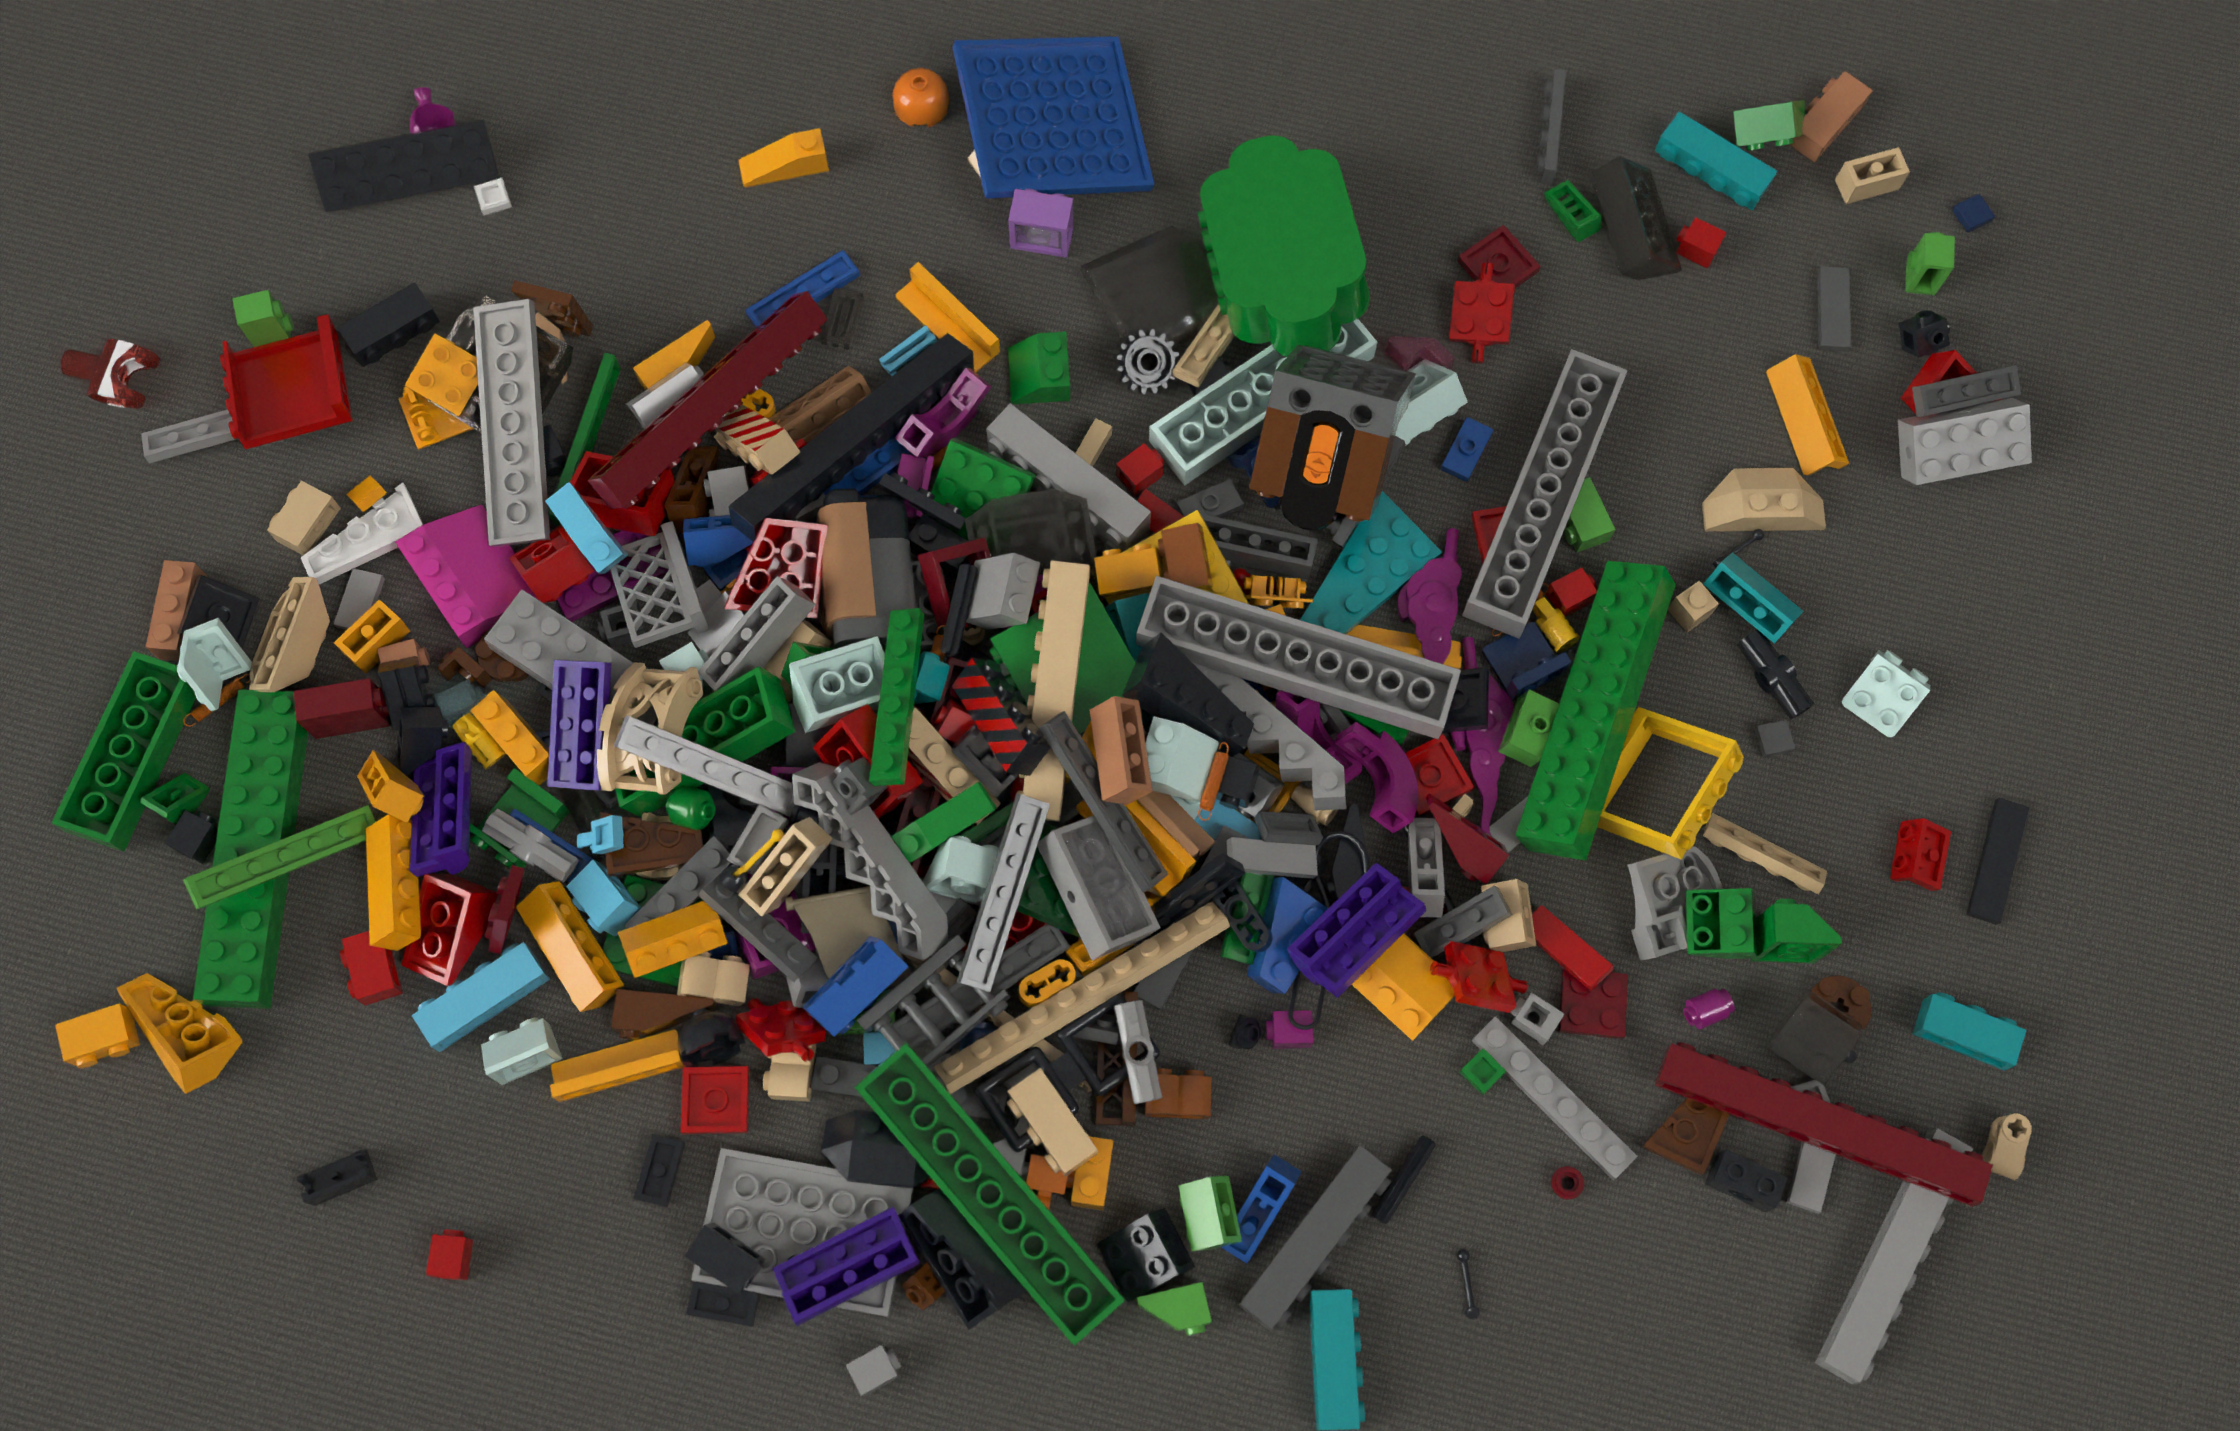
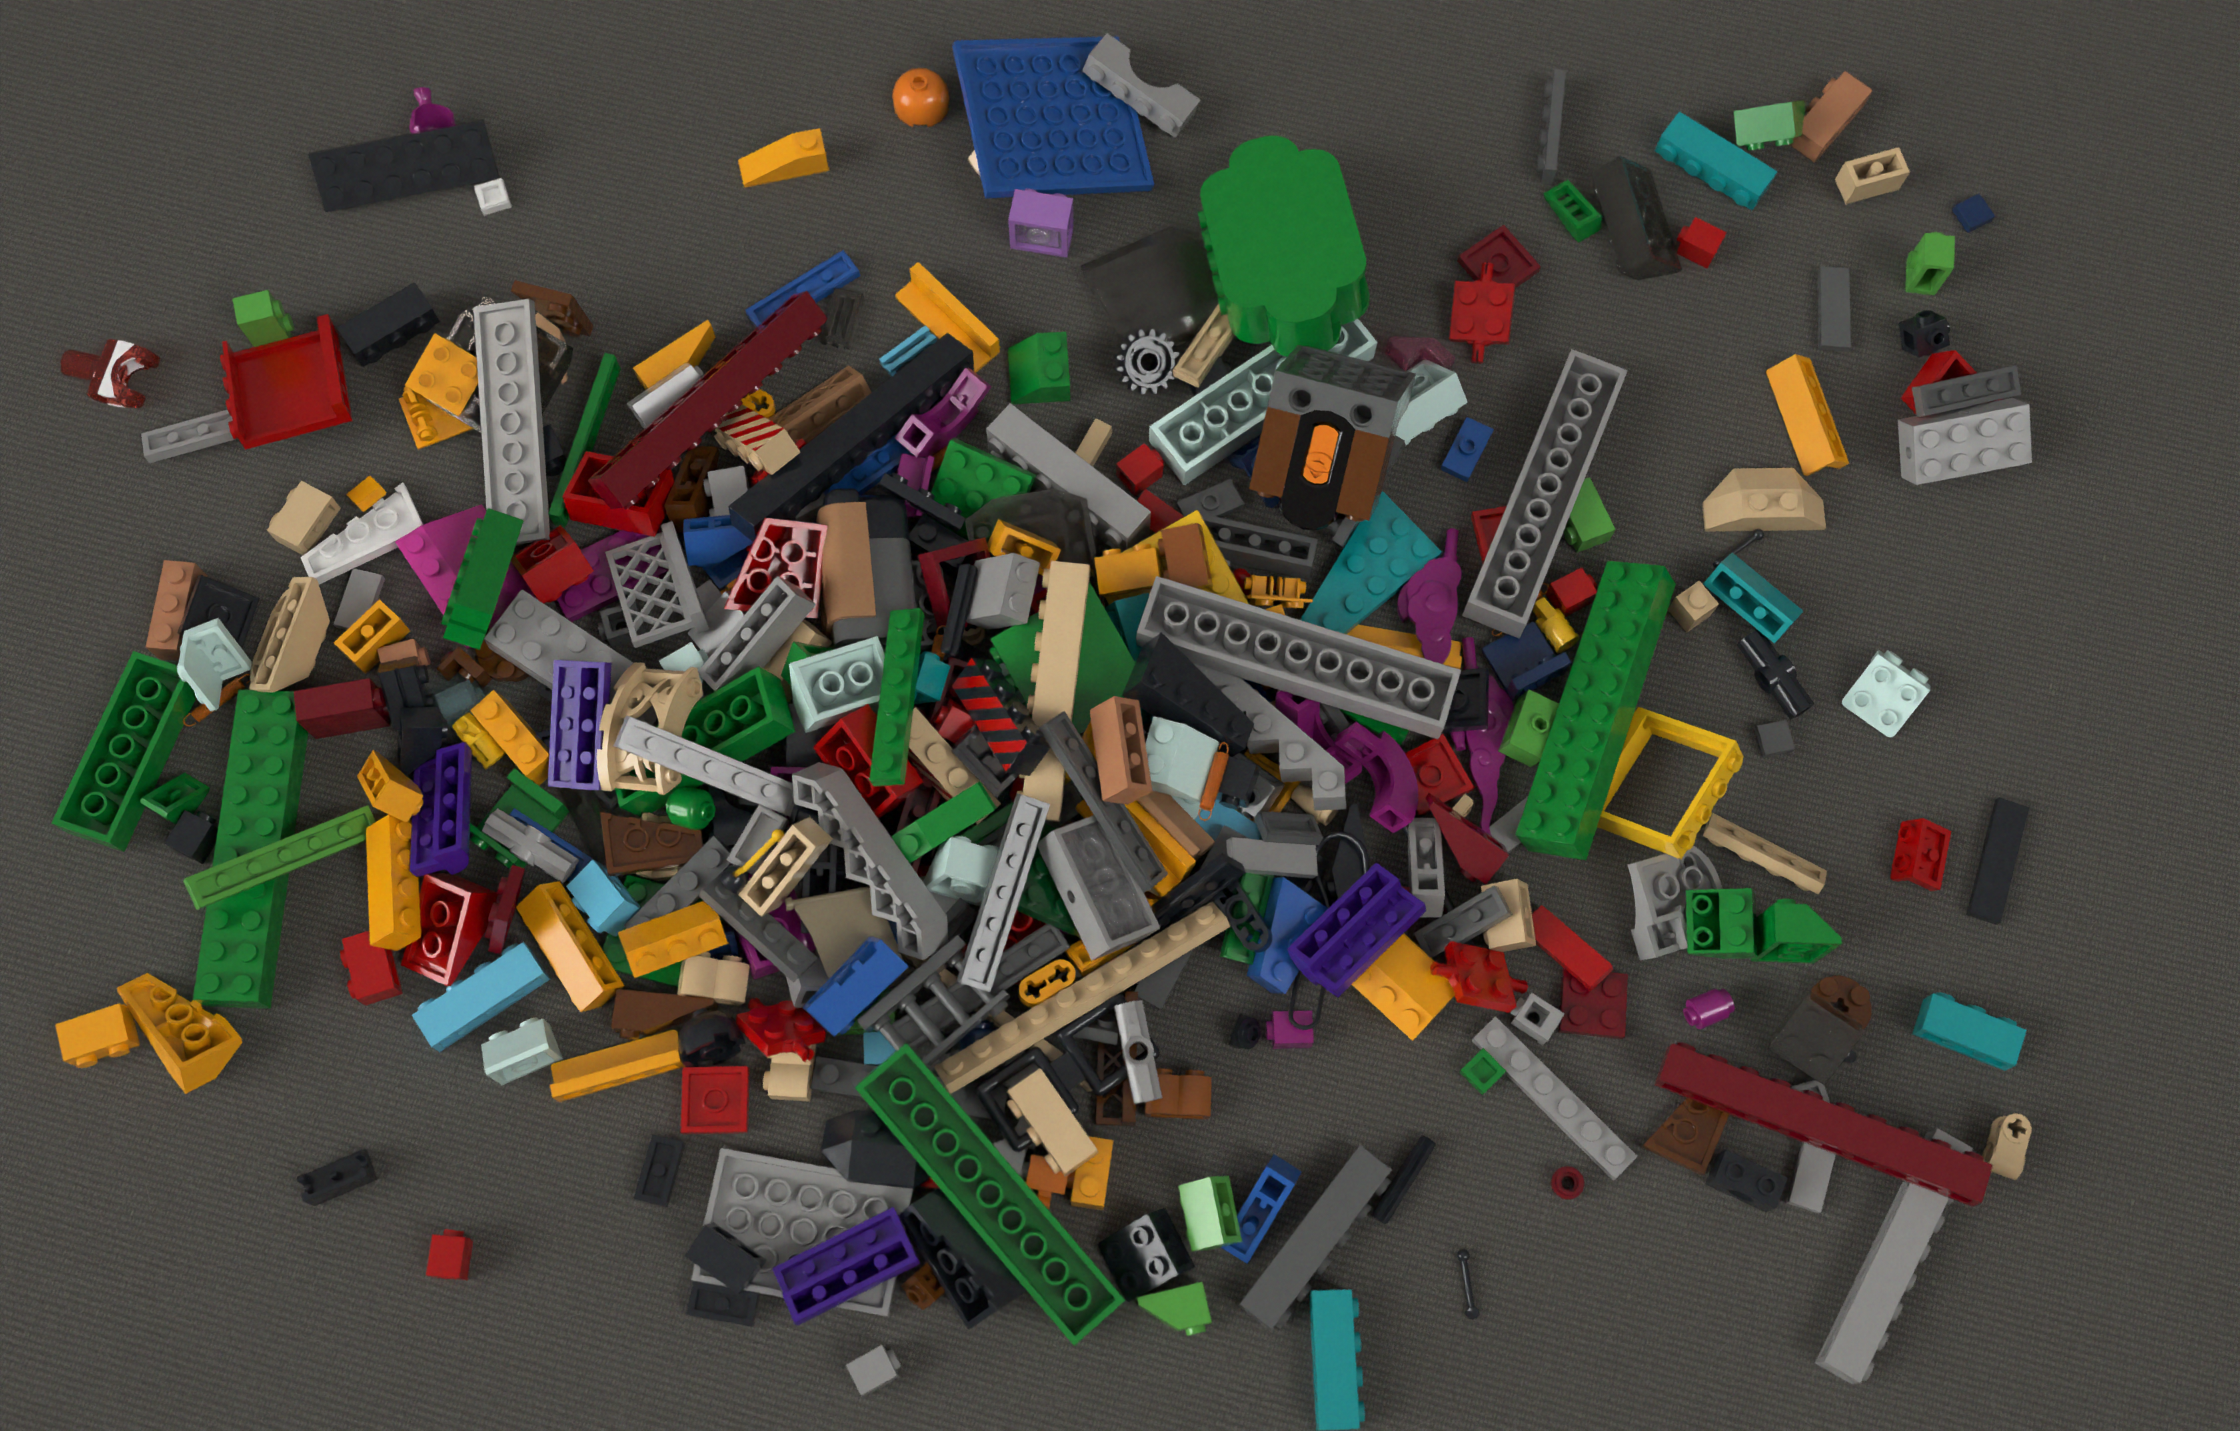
medium azure slope [545,482,628,574] -> none
medium azure plate [577,815,624,854] -> none
dark grey brick [832,757,887,815] -> none
none -> green piece [441,508,524,650]
none -> light orange brick [987,519,1061,576]
none -> light grey arch [1082,33,1201,138]

